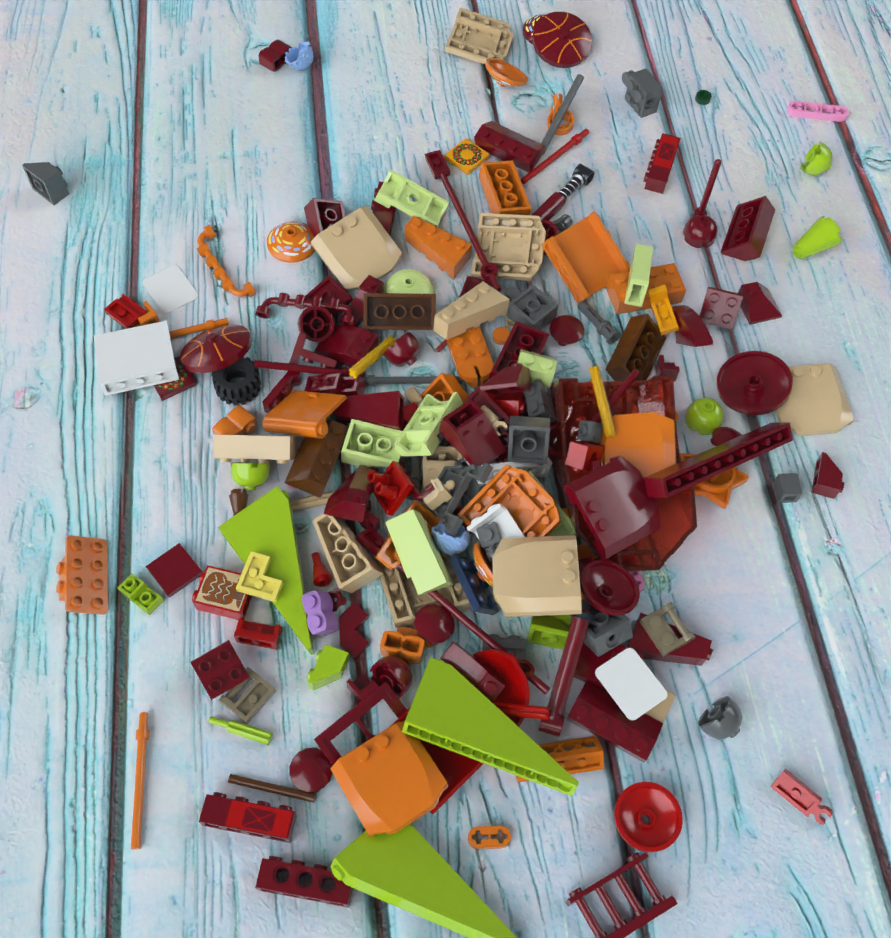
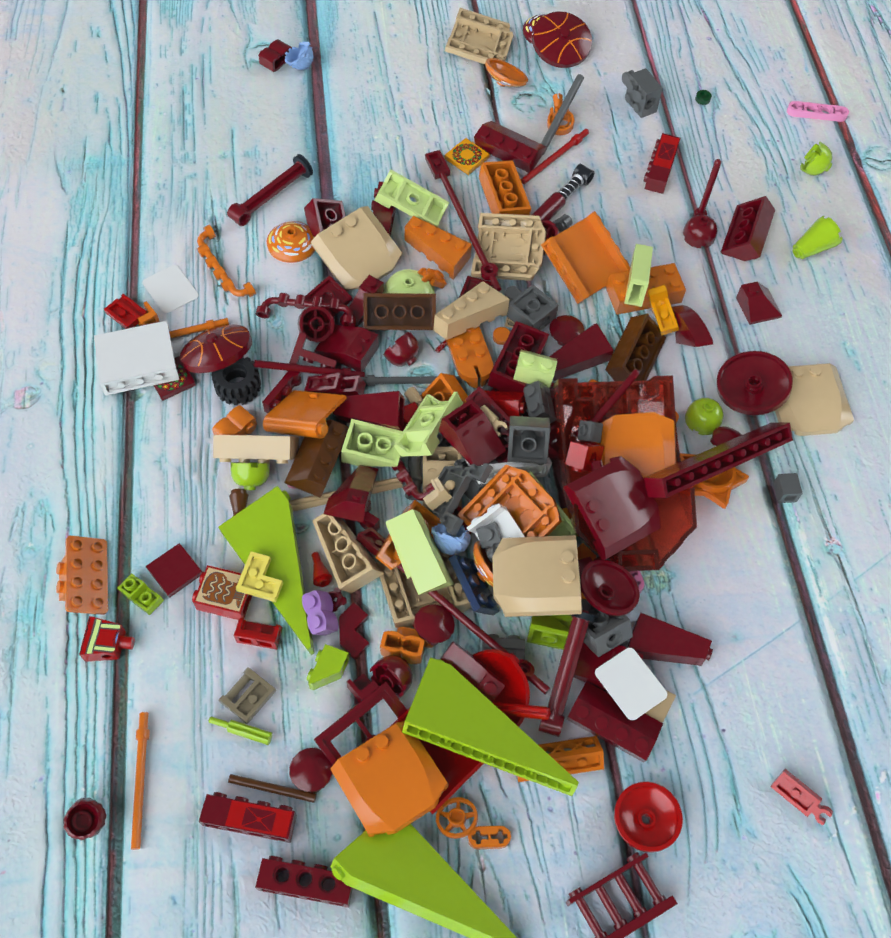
dark grey slope [22,162,69,205] -> none
dark red plate [190,640,250,700] -> none
yellow axle [349,335,396,379] -> none
red plate [367,461,414,516] -> none
dark red slope [480,363,530,395] -> none
dark grey pin [577,300,621,344] -> none
yellow axle [589,366,616,438] -> none
dark tan plate [640,602,695,657] -> none
dark red panel [656,355,680,382] -> none
dark grey cylinder [698,696,742,740] -> none
plate [699,286,743,329] -> none
dark red slope [811,452,844,499] -> none
none -> dark red hair [63,797,107,841]
none -> red torso [79,616,135,662]
none -> dark red piece [227,154,313,226]
none -> orange plate [417,268,447,289]
none -> orange wheel [436,797,478,839]
none -> dark red slope [549,323,614,381]

